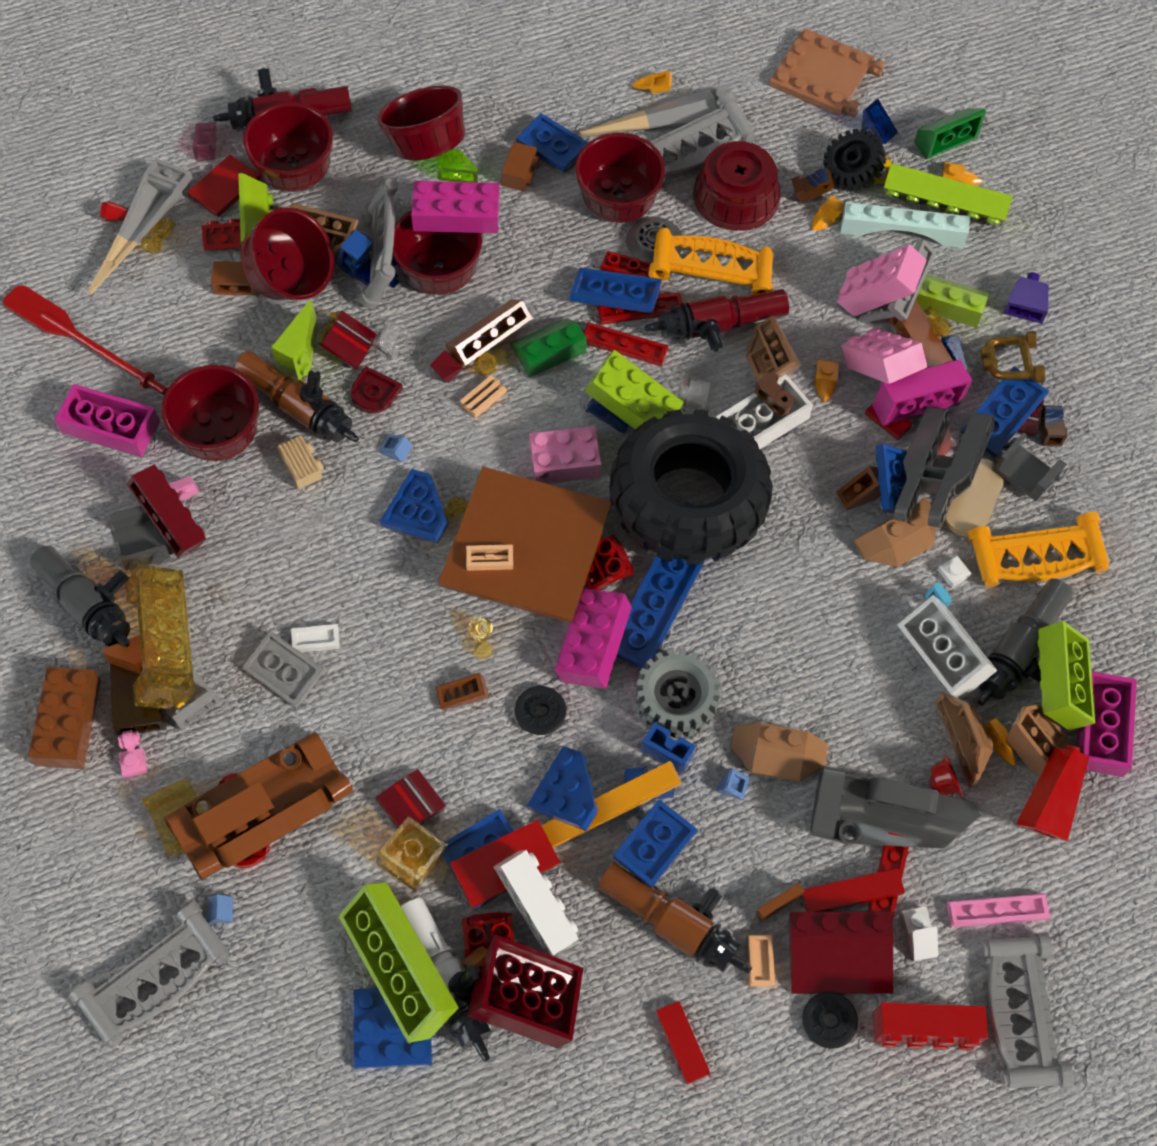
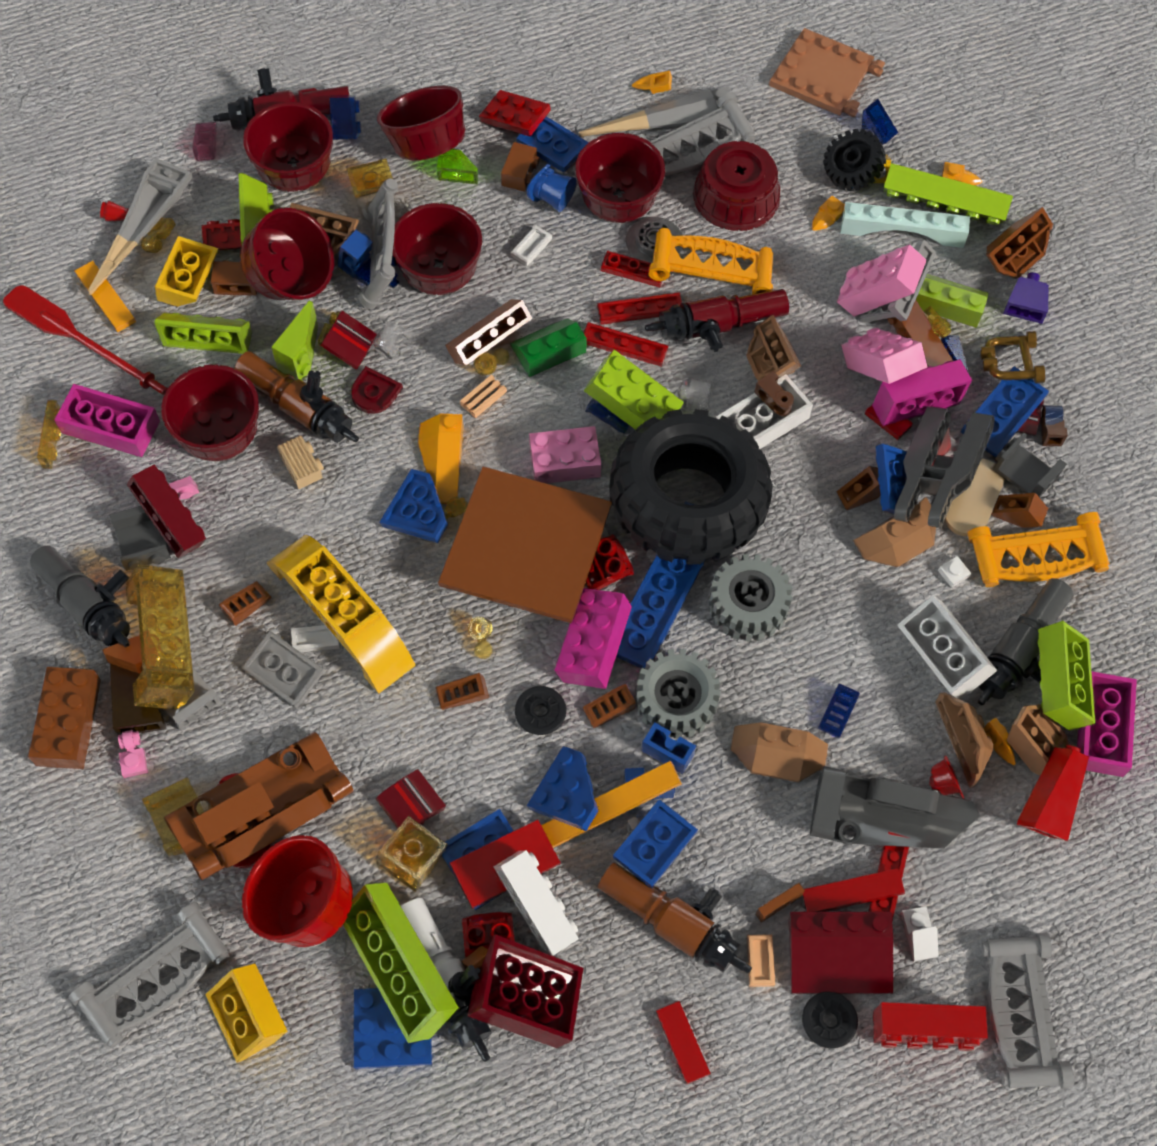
red tile [187,154,261,217] -> none
medium blue slope [207,894,233,924] -> none
medium blue slope [379,434,412,462] -> none
dark pink brick [411,181,500,233] -> none
dark red slope [430,350,463,383] -> none
light nougat tile [466,545,513,571] -> none
blue plate [570,267,662,314] -> none
medium blue slope [716,768,750,800] -> none
reddish brown leg [791,168,834,203] -> none
light orange plate [815,360,839,402] -> none
green slope [914,108,986,159] -> none
medium azure plate [924,582,952,607] -> none
bright pink tile [946,893,1050,928] -> none
none -> clear yellow plate [37,400,61,469]
none -> light orange tile [74,261,136,332]
none -> lime slope [154,313,252,354]
none -> yellow slope [155,236,219,307]
none -> yellow slope [205,964,288,1063]
none -> dark orange slope [219,581,272,626]
none -> red piece [242,835,353,947]
none -> yellow slope [266,535,416,694]
none -> clear blue brick [329,95,362,140]
none -> clear yellow slope [347,159,393,200]
none -> light orange wedge [418,413,464,505]
none -> red plate [479,90,551,136]
none -> white tile [510,225,552,266]
none -> blue hat [527,163,577,212]
none -> dark orange slope [583,684,636,728]
none -> light grey wheel [709,554,793,642]
none -> clear blue slope [818,684,860,739]
none -> dark orange wedge [986,207,1053,279]
none -> dark orange slope [991,493,1048,528]

